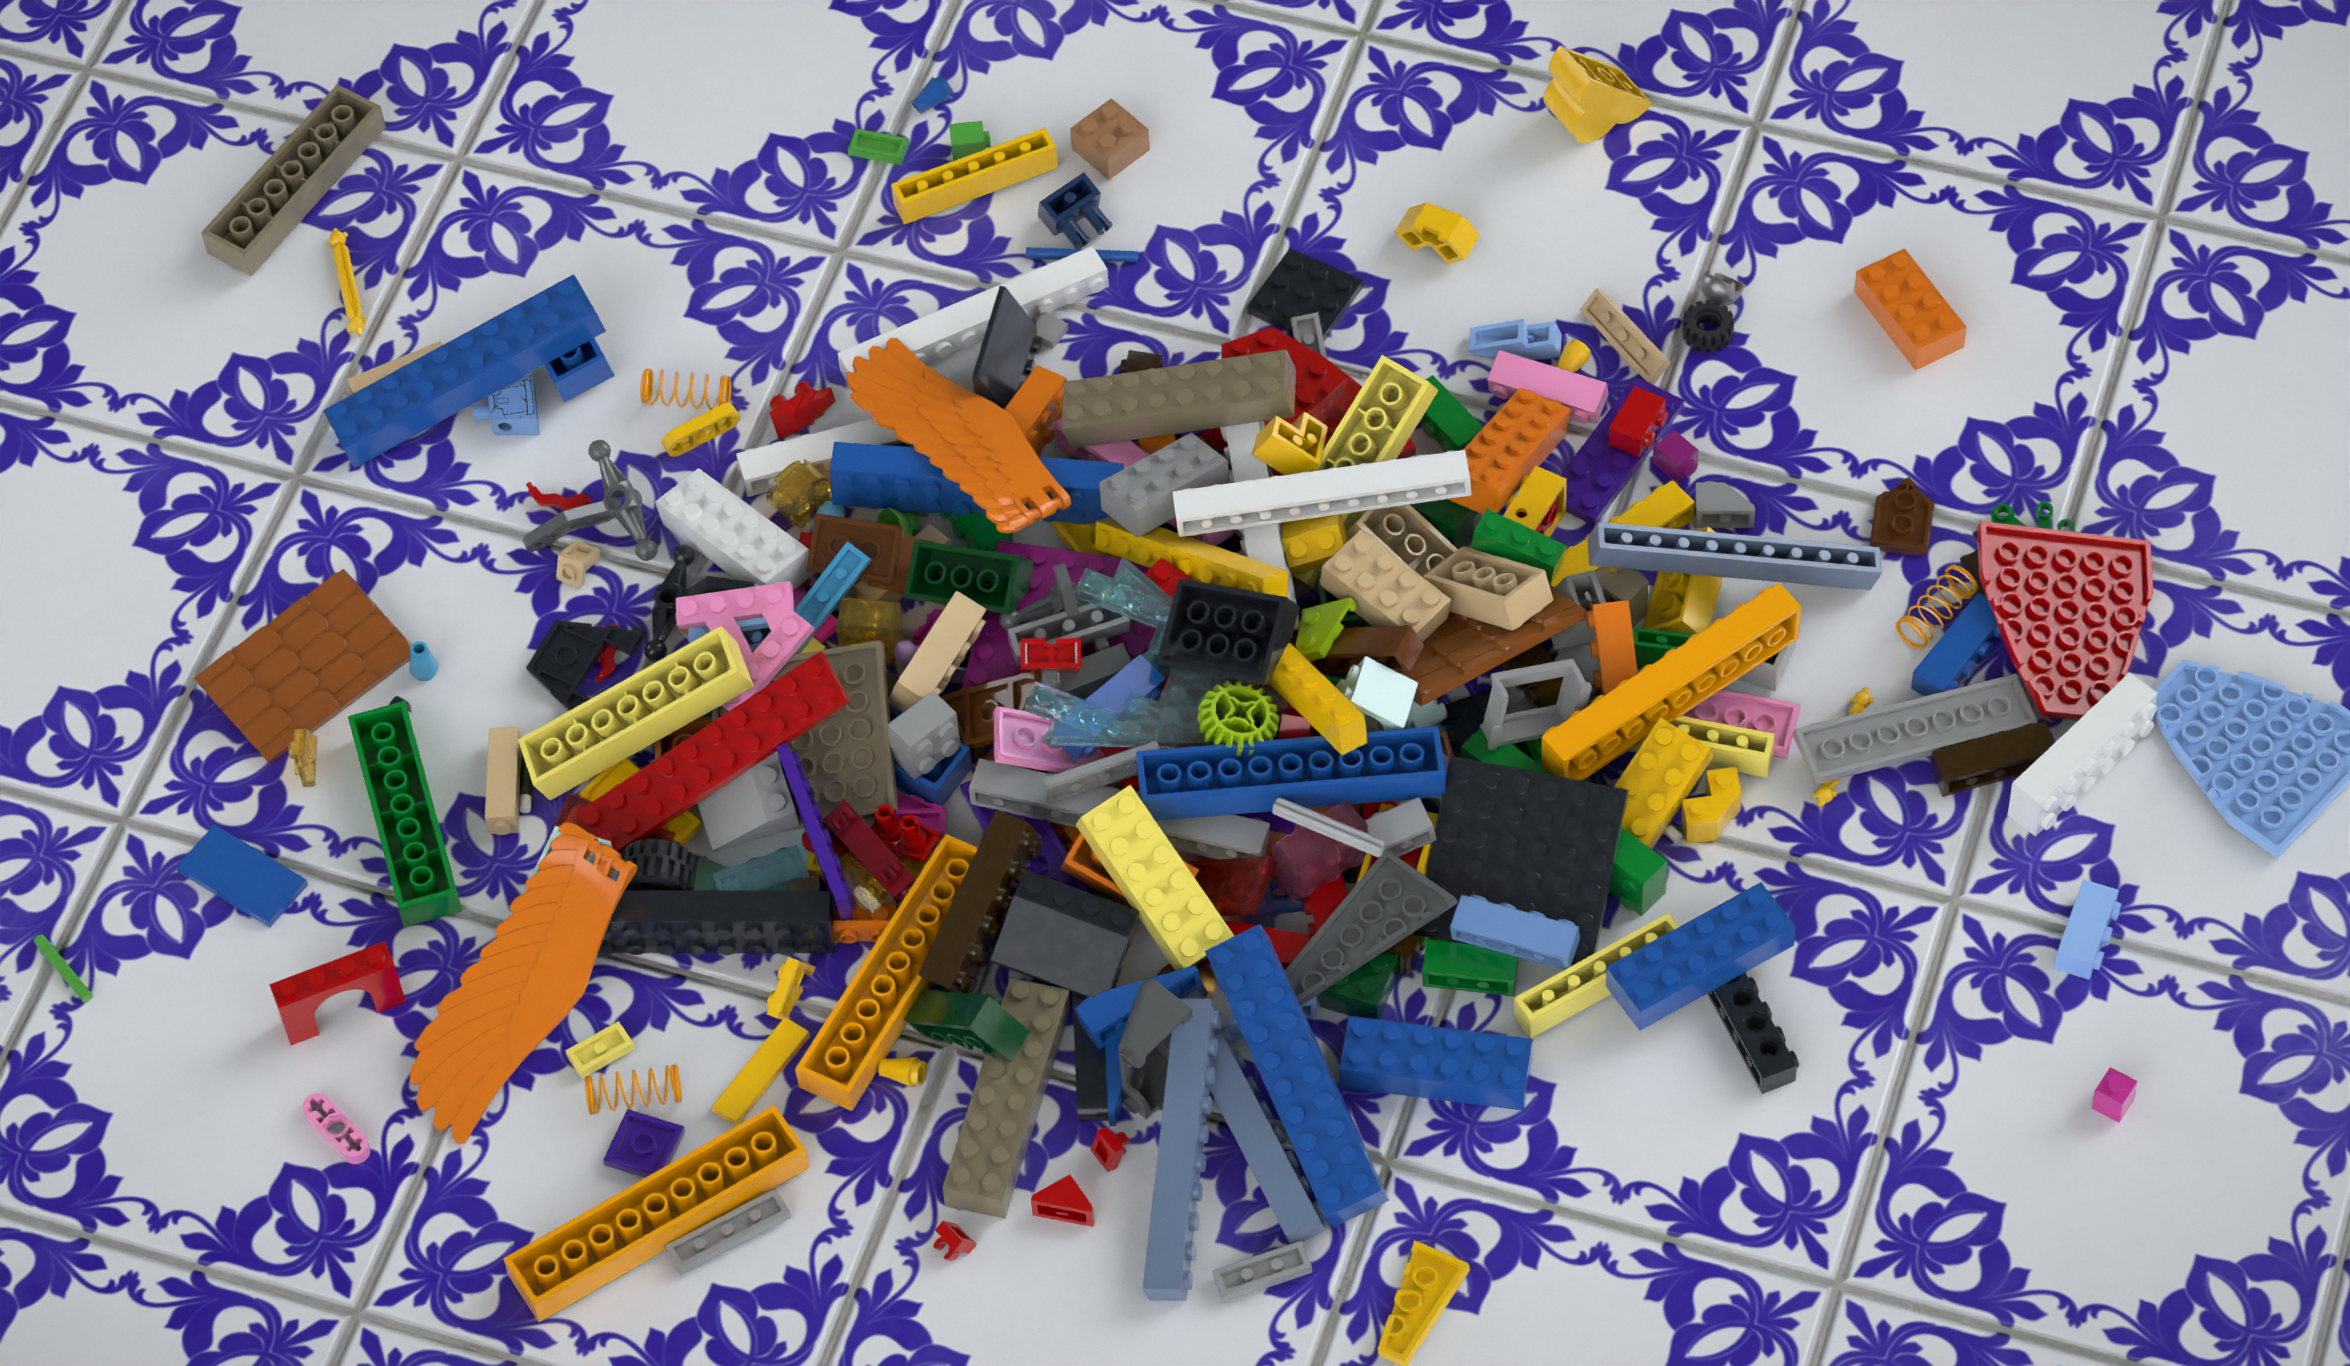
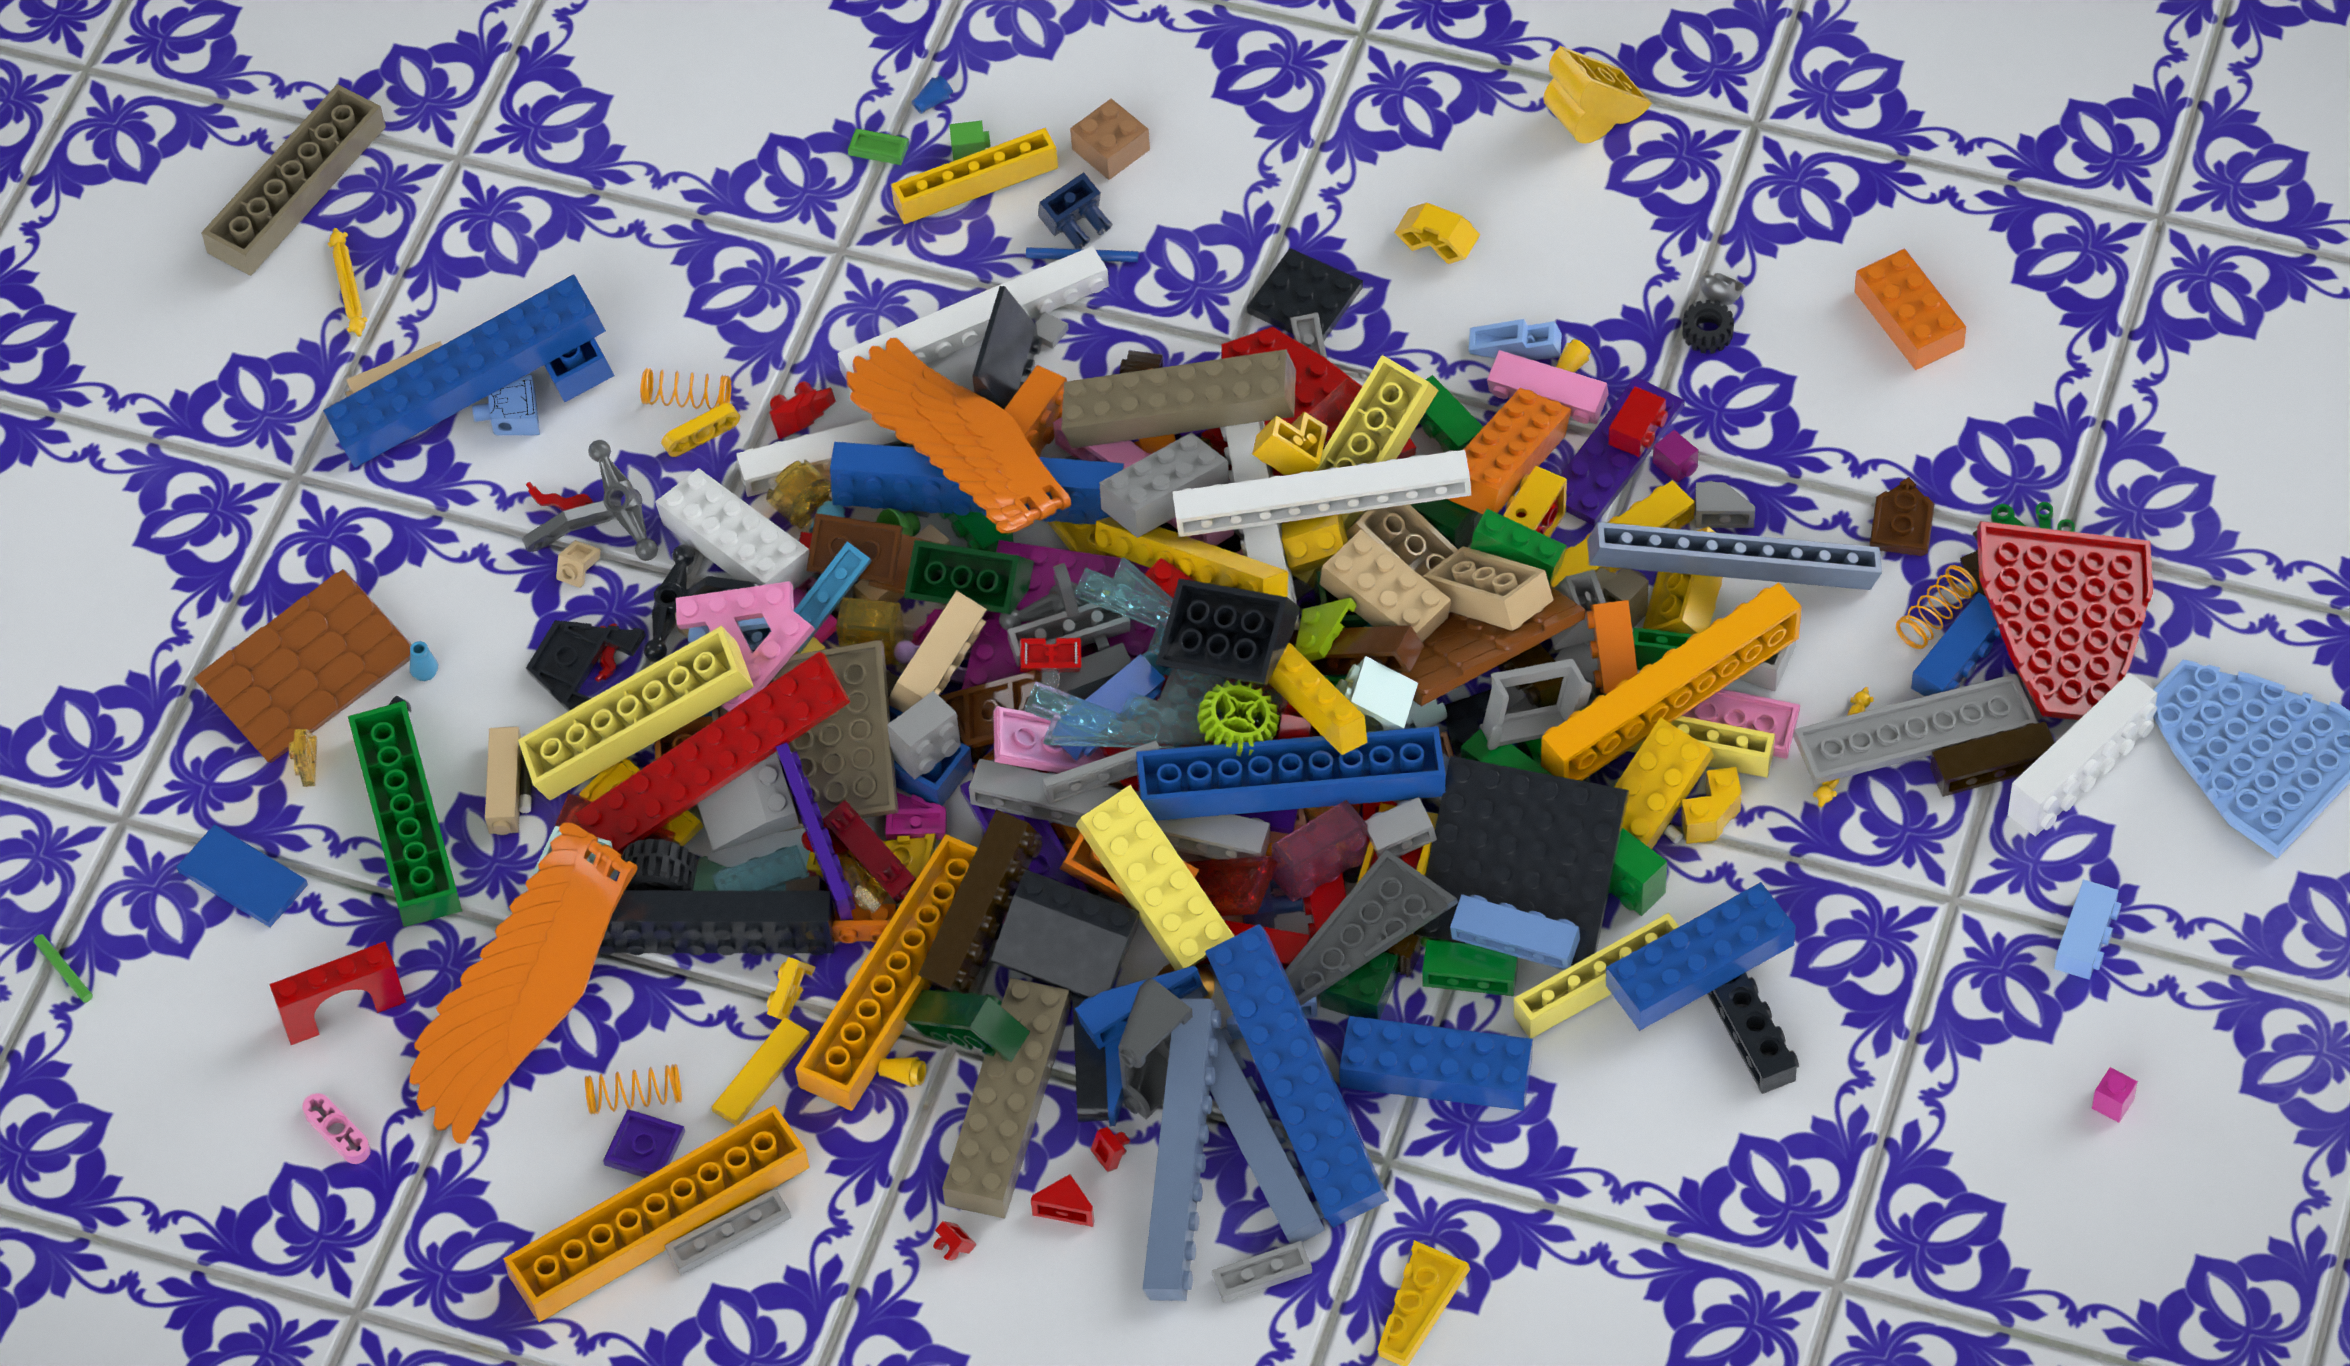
light yellow plate [565,1021,635,1079] -> none
red connector [870,804,943,863] -> none
light grey axle [1272,798,1386,857] -> none
tan plate [1580,288,1671,384] -> none

